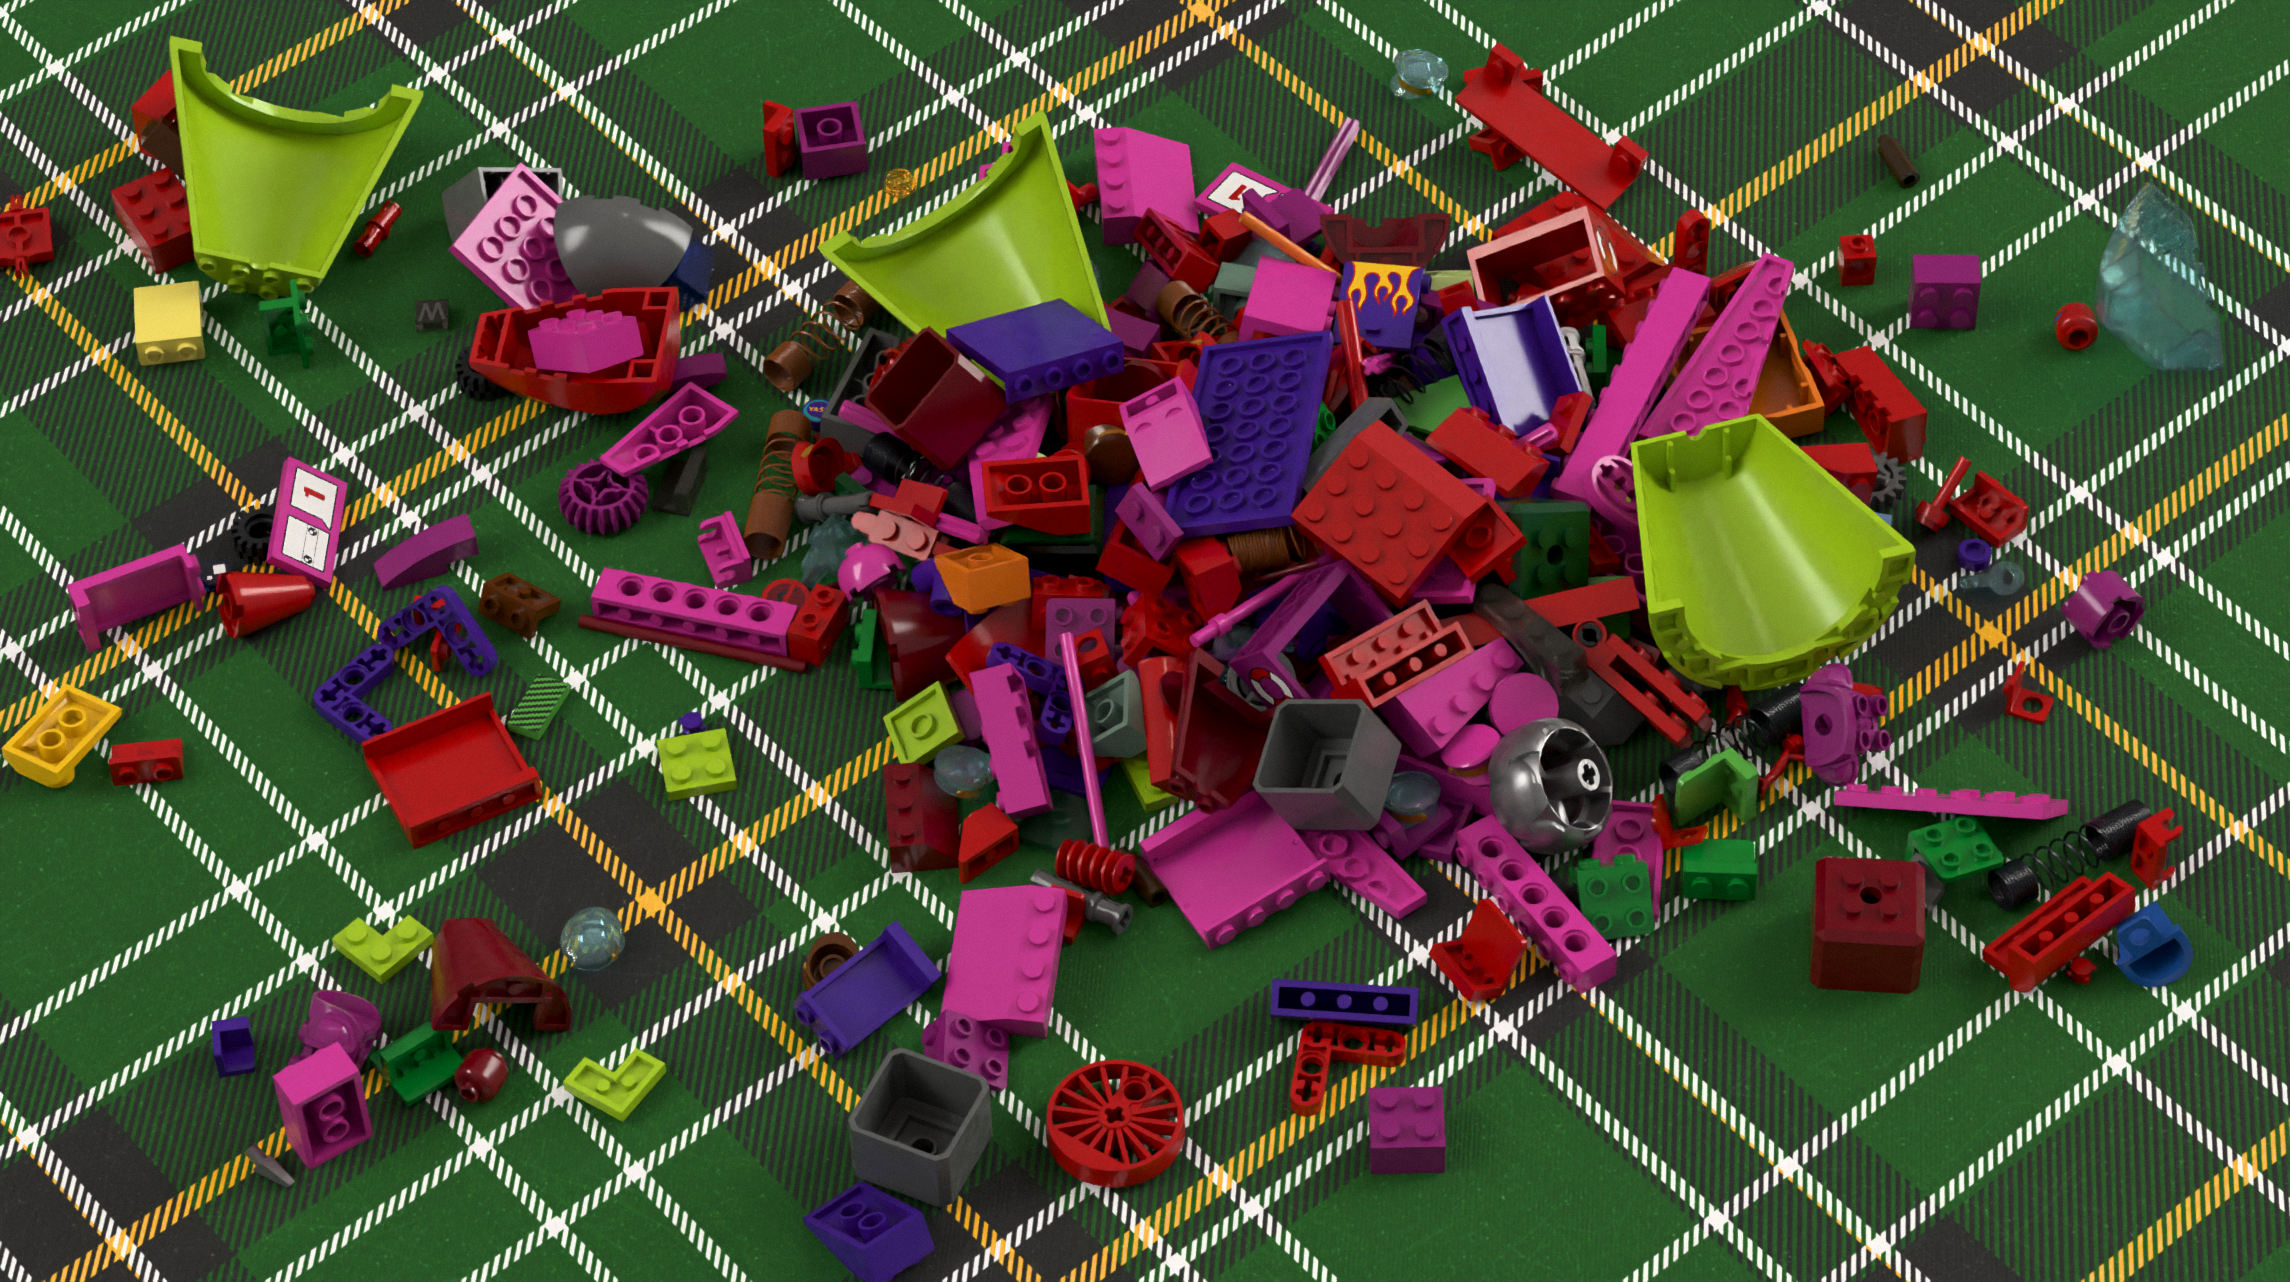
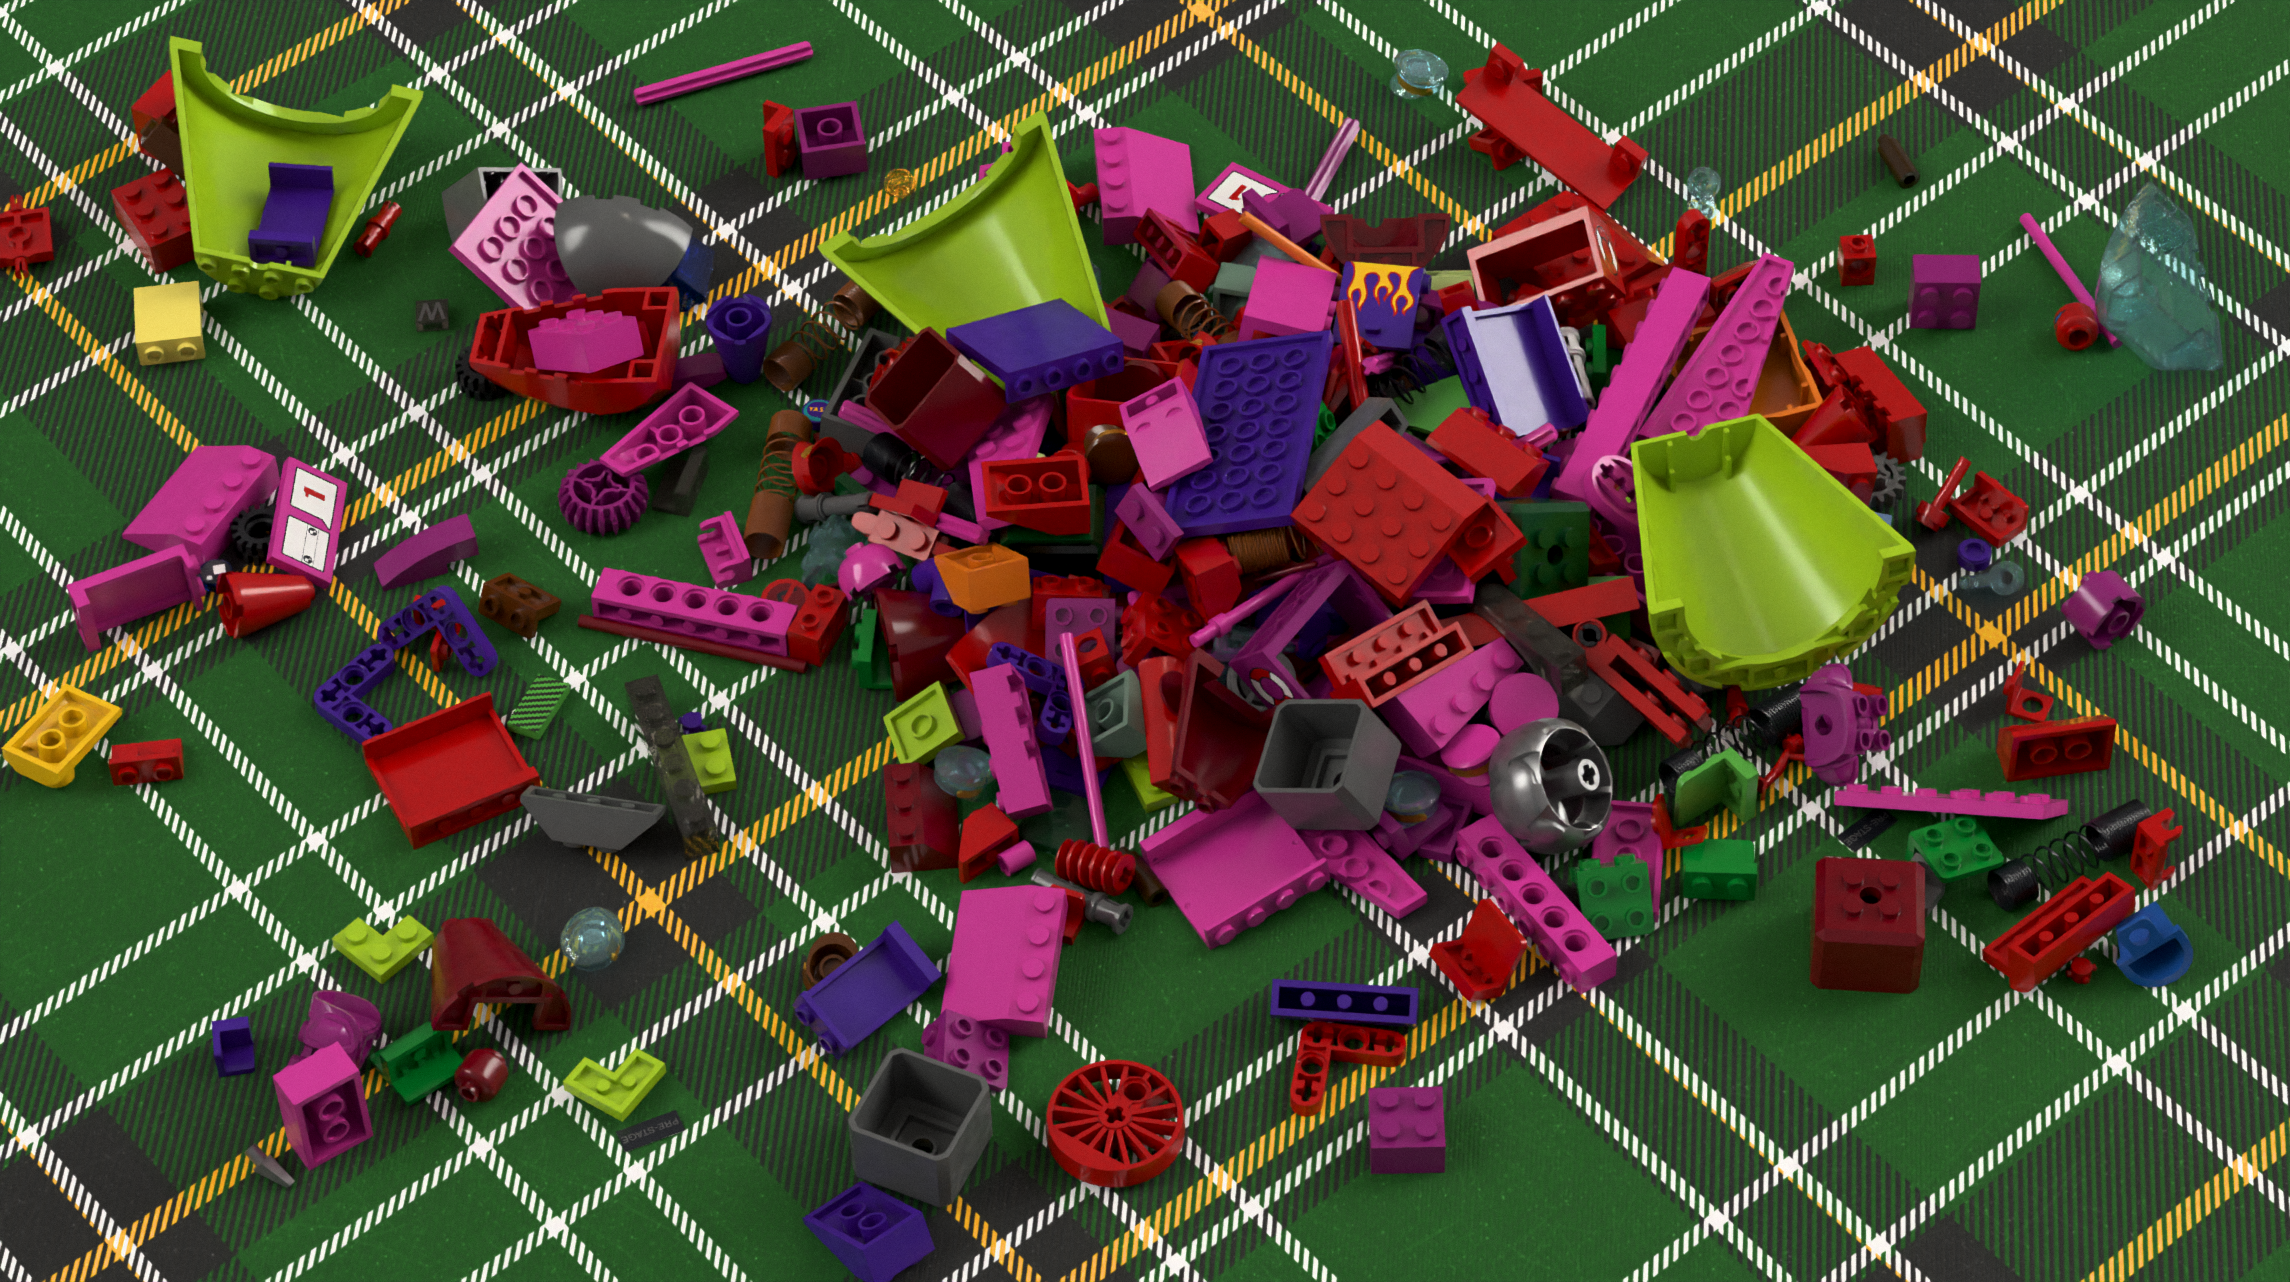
green bracket [259,279,315,369] -> none
red bracket [1541,391,1593,469] -> none
none -> dark pink slope [122,445,280,569]
none -> dark purple panel [248,162,335,267]
none -> dark grey wedge [520,785,666,853]
none -> black sticker [616,1110,685,1152]
none -> clear smoke arch [624,674,720,861]
none -> dark pink axle [634,41,813,106]
none -> dark purple cone [706,294,772,384]
none -> dark pink hinge [996,840,1037,877]
none -> clear light blue plate [1687,167,1721,219]
none -> red cone [1790,385,1880,446]
none -> black sticker [1836,808,1898,853]
none -> red slope [1996,715,2117,782]
none -> dark pink bar [2019,213,2124,348]

